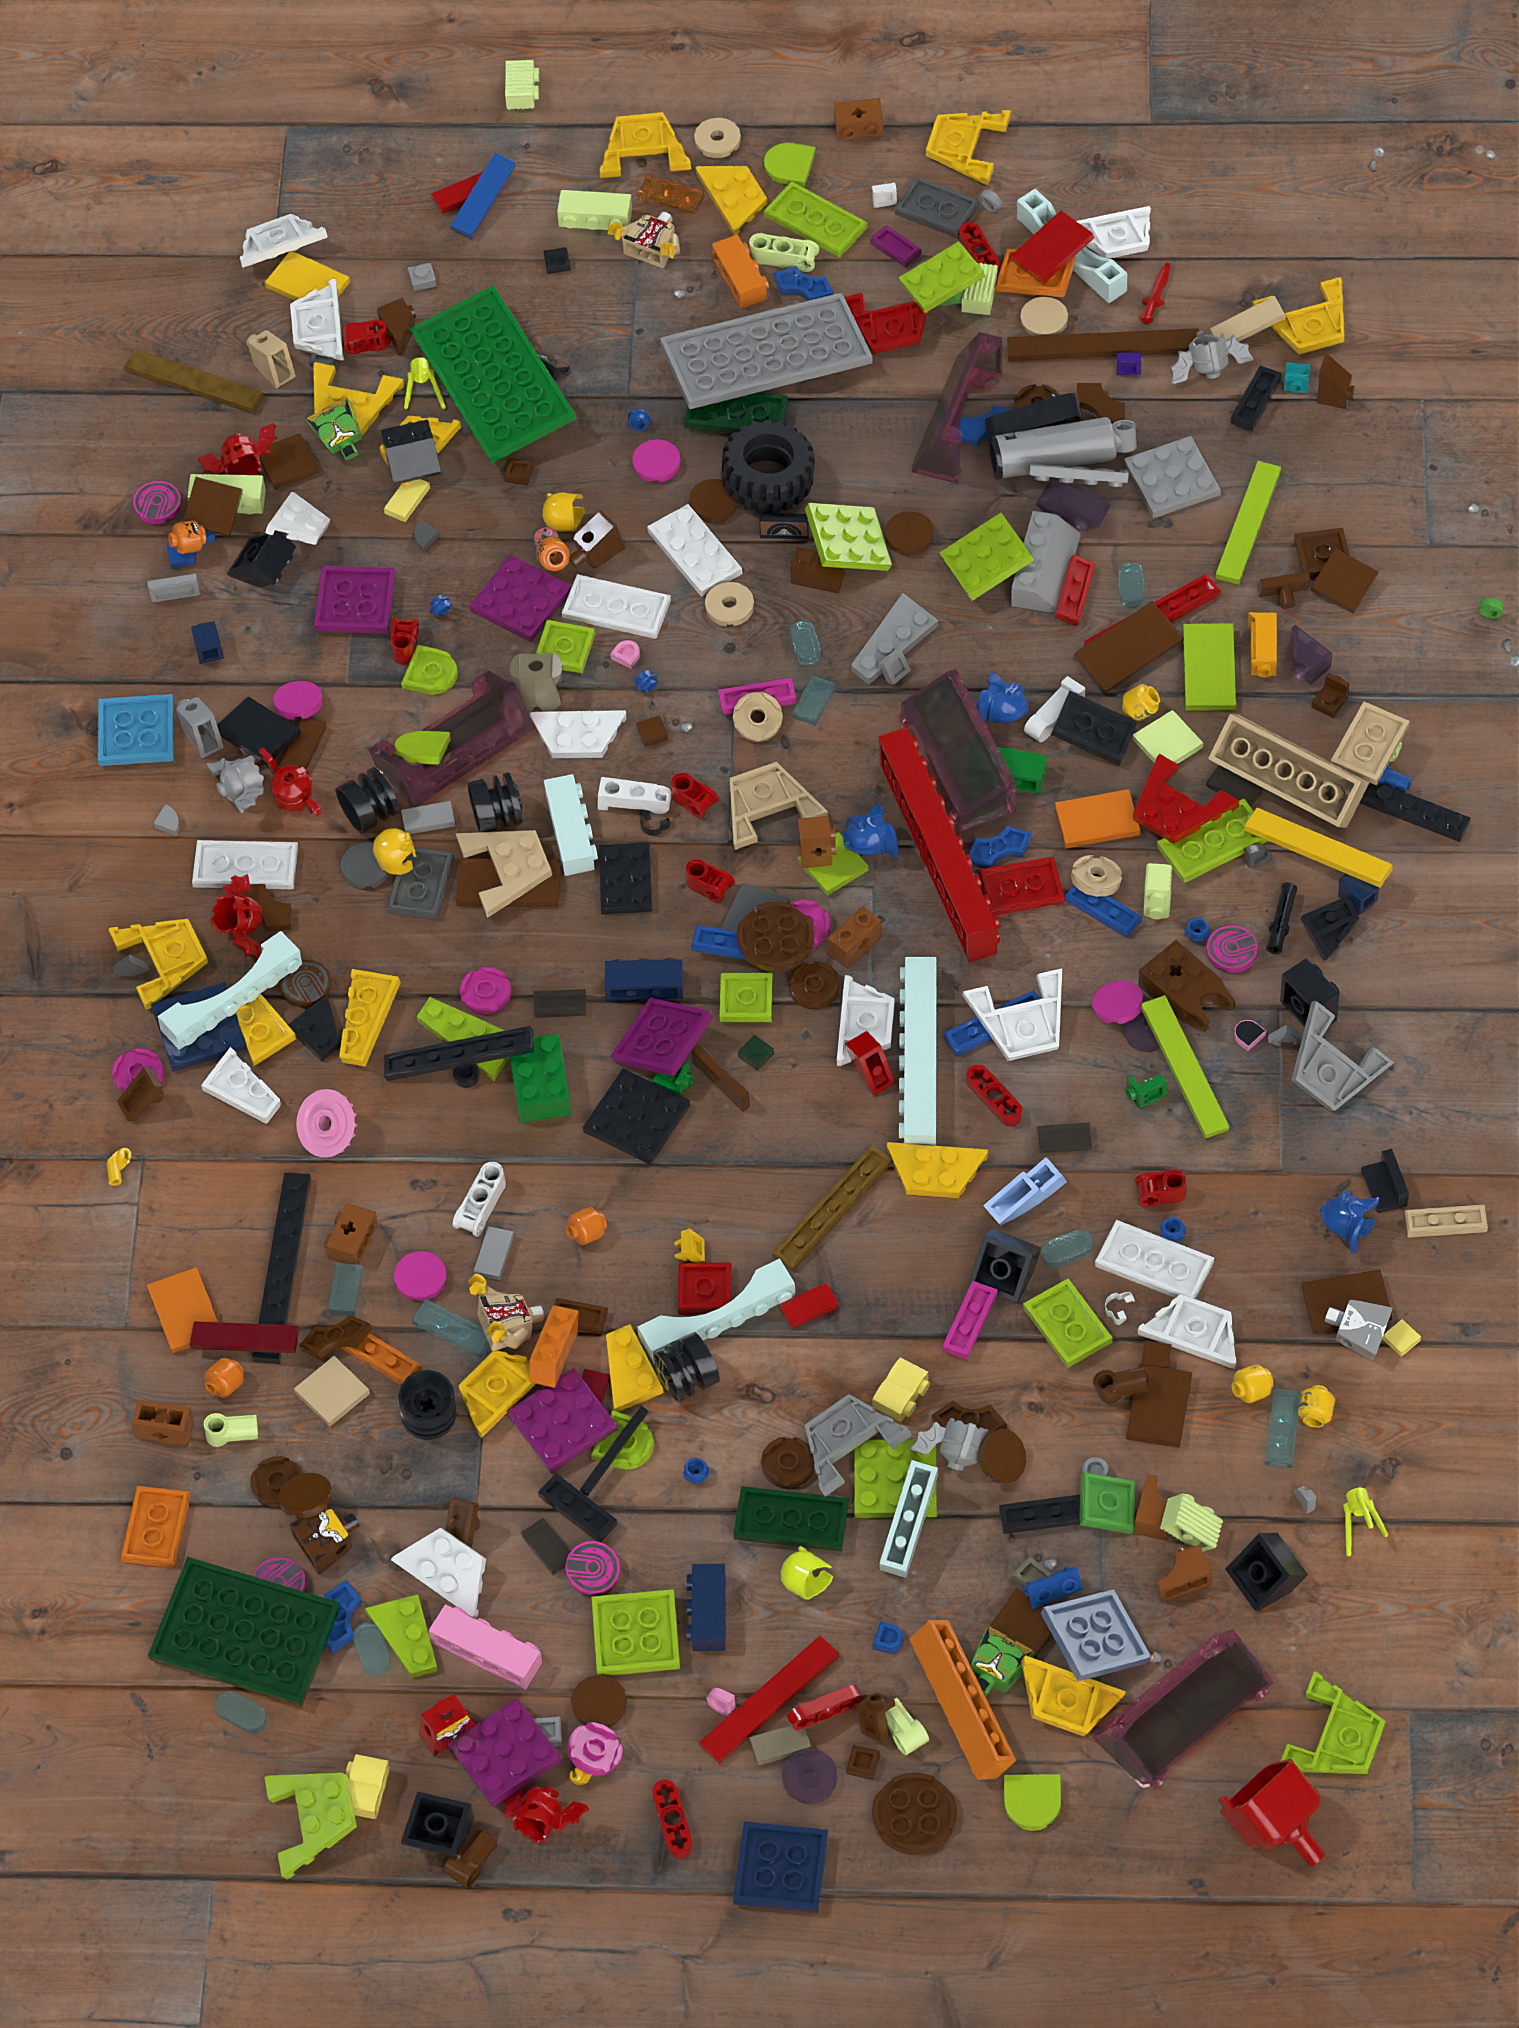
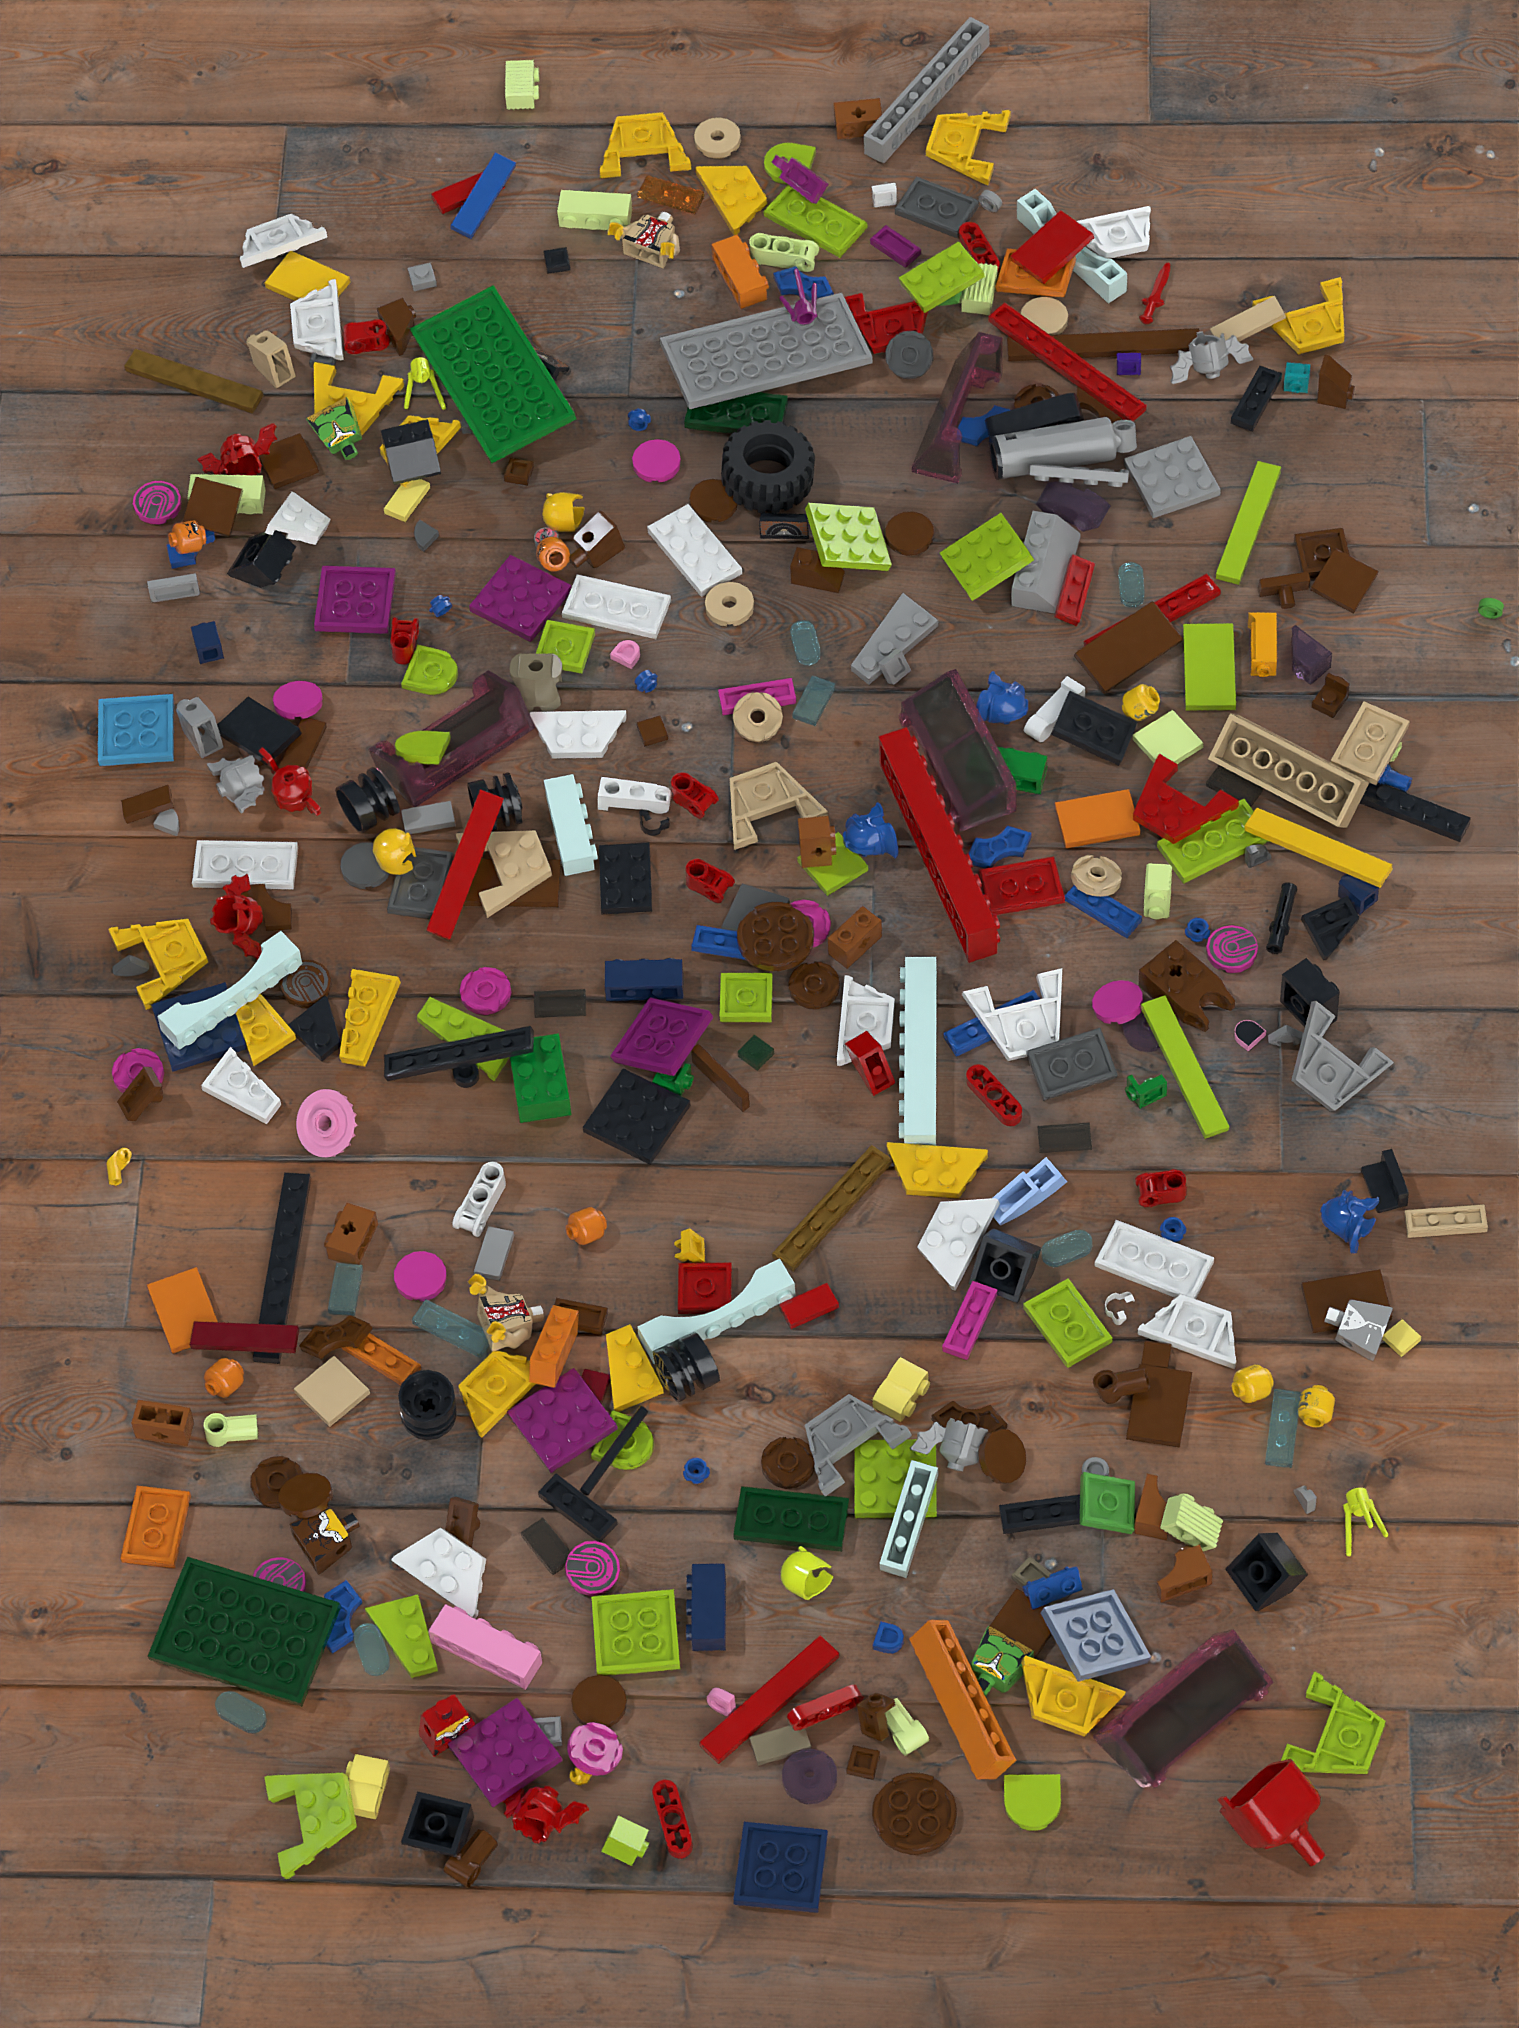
none -> reddish brown tile [121,785,174,824]
none -> red tile [426,790,504,940]
none -> lime brick [601,1815,649,1866]
none -> magenta plate [771,155,829,204]
none -> magenta plant [780,268,818,325]
none -> light grey brick [864,17,989,164]
none -> dark grey tile [886,331,934,379]
none -> white wing [918,1198,1000,1291]
none -> red tile [988,302,1147,422]
none -> dark grey tile [1026,1028,1118,1101]

